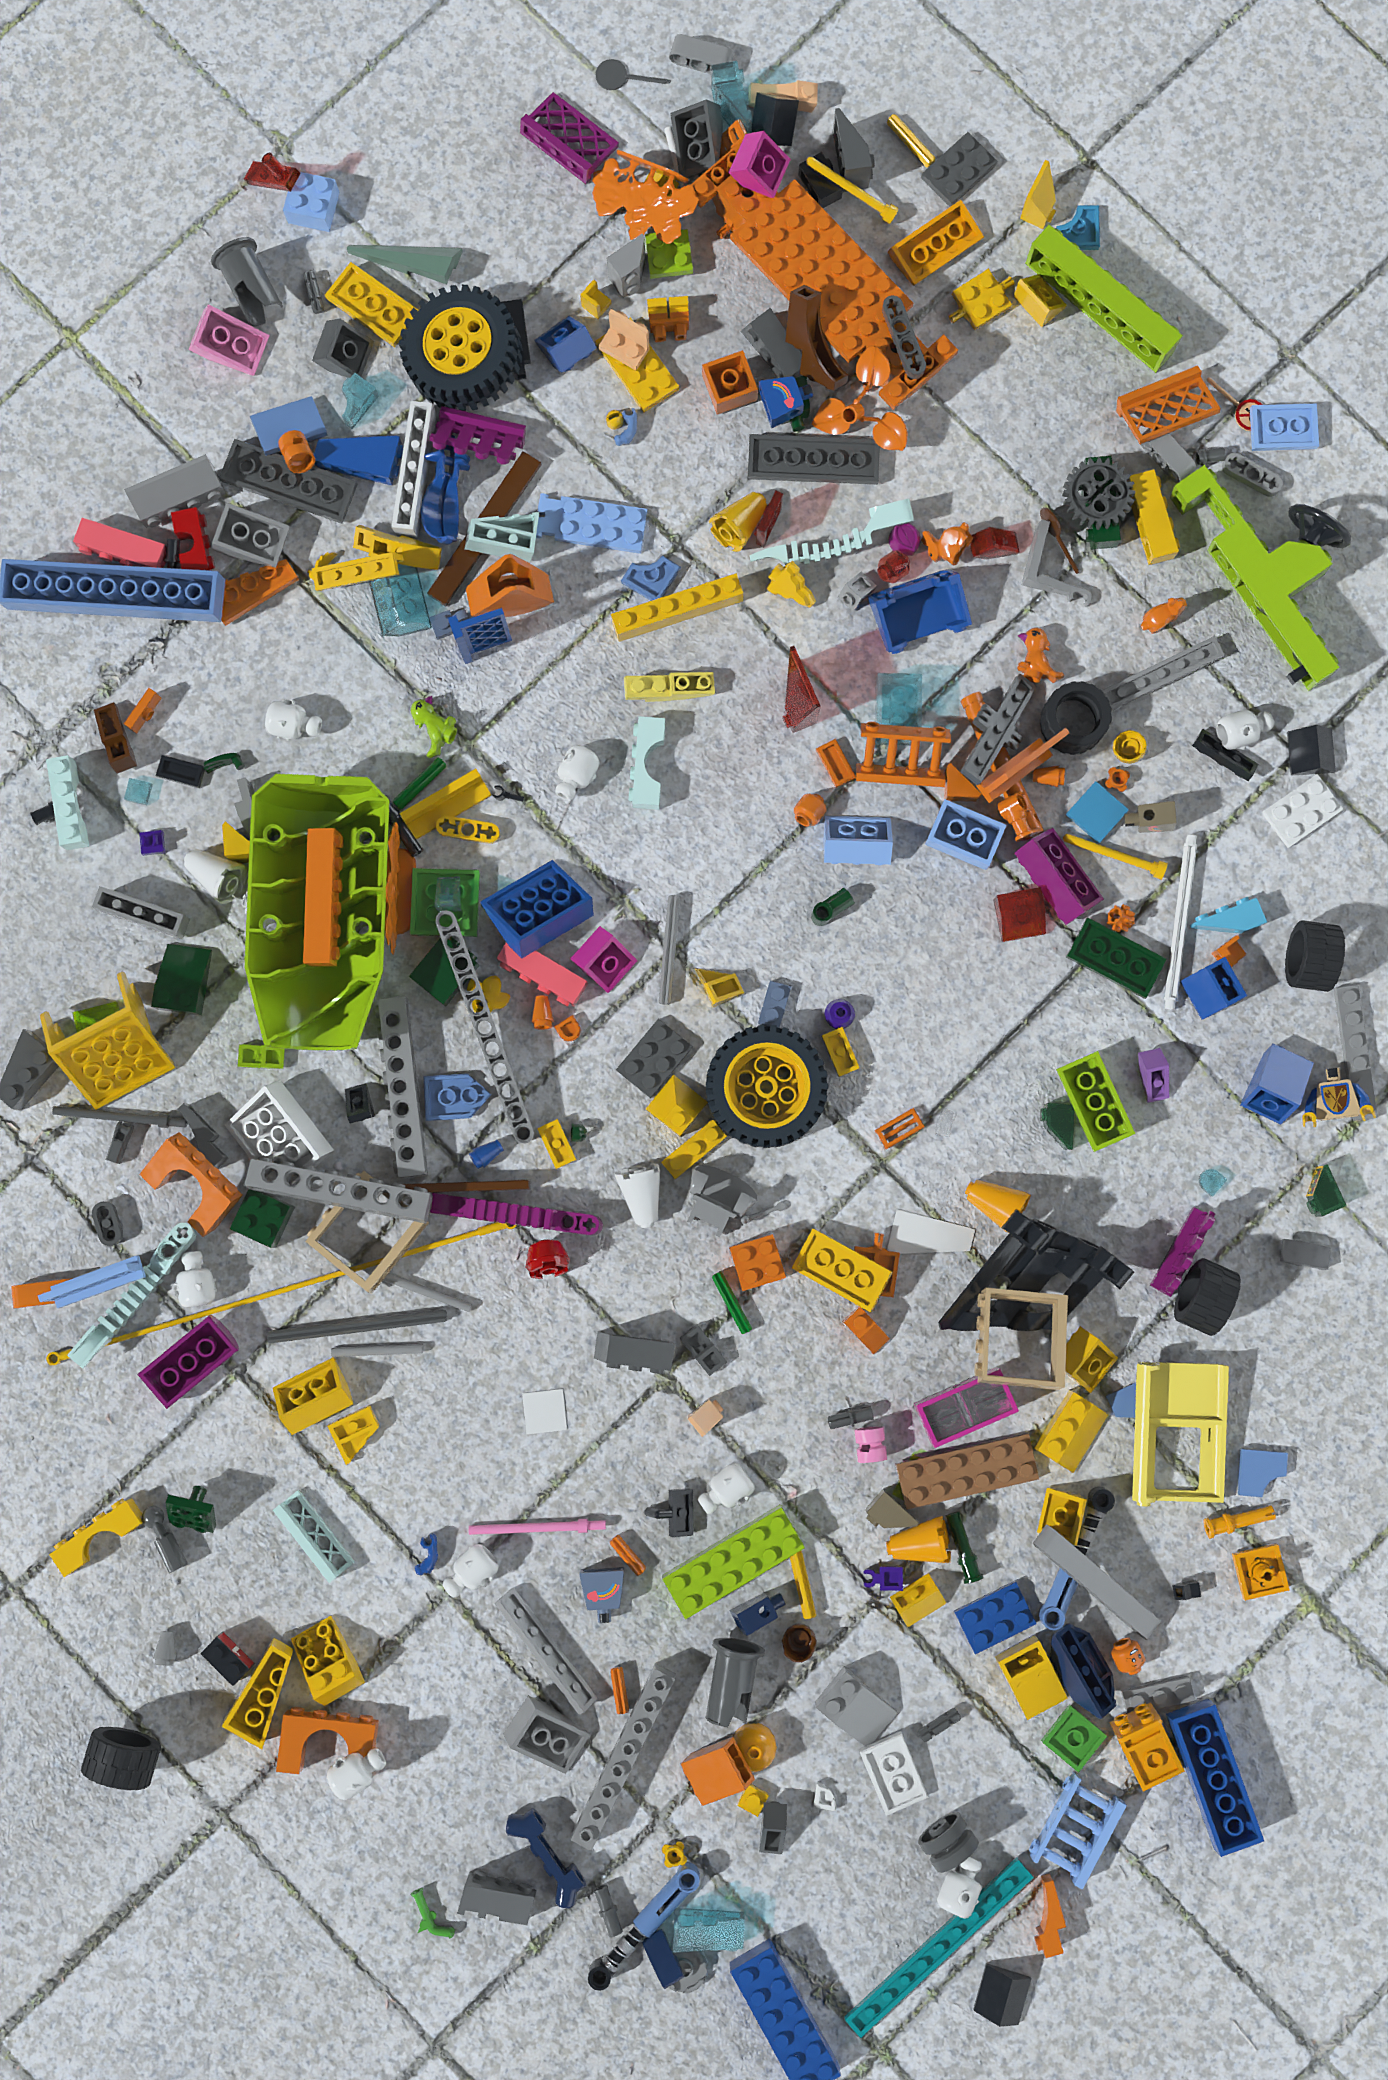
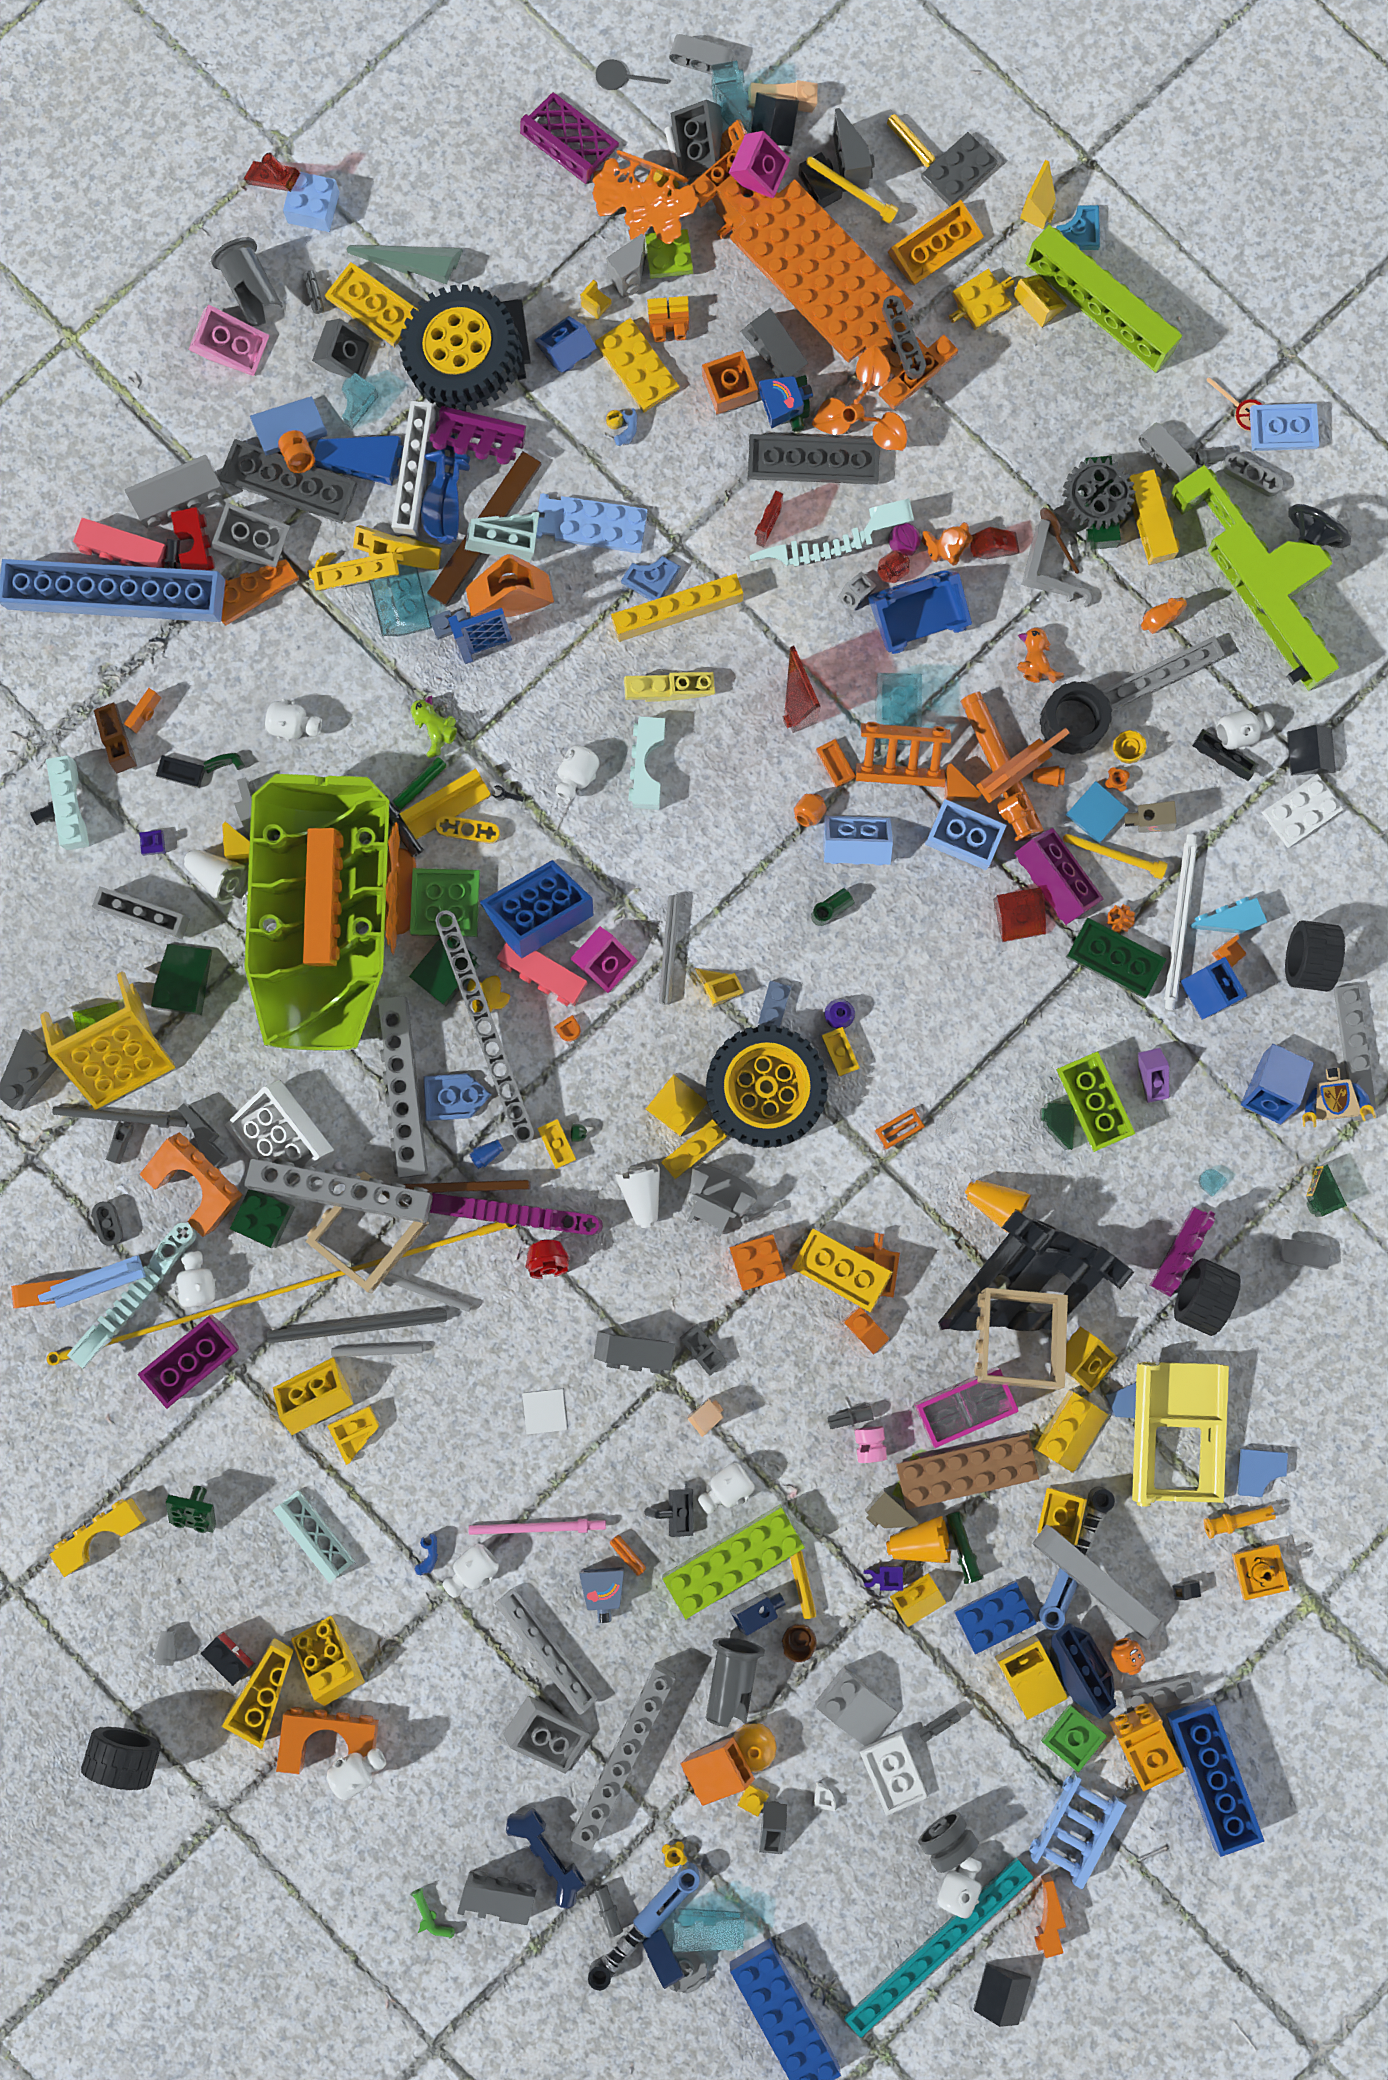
clear light blue tile [124,778,153,805] -> none
dark grey piece [142,1506,188,1574] -> none
lime slope [237,1044,285,1069] -> none
black slope [345,1083,375,1124] -> none
clear light blue slope [435,876,461,912] -> none
orange cone [532,995,554,1030] -> none
light nougat bracket [599,309,649,370] -> none
orange axle [610,1667,629,1714] -> none
dark grey plate [616,1018,693,1099] -> none
yellow cone [709,492,767,552] -> none
green axle [712,1271,752,1334] -> none
yellow rock [766,561,816,608] -> none
reddish brown arch [785,285,848,390] -> none
white sticker [887,1209,975,1254] -> none
dark grey hinge [960,674,1037,785] -> none
orange fence [1116,365,1221,444] -> none

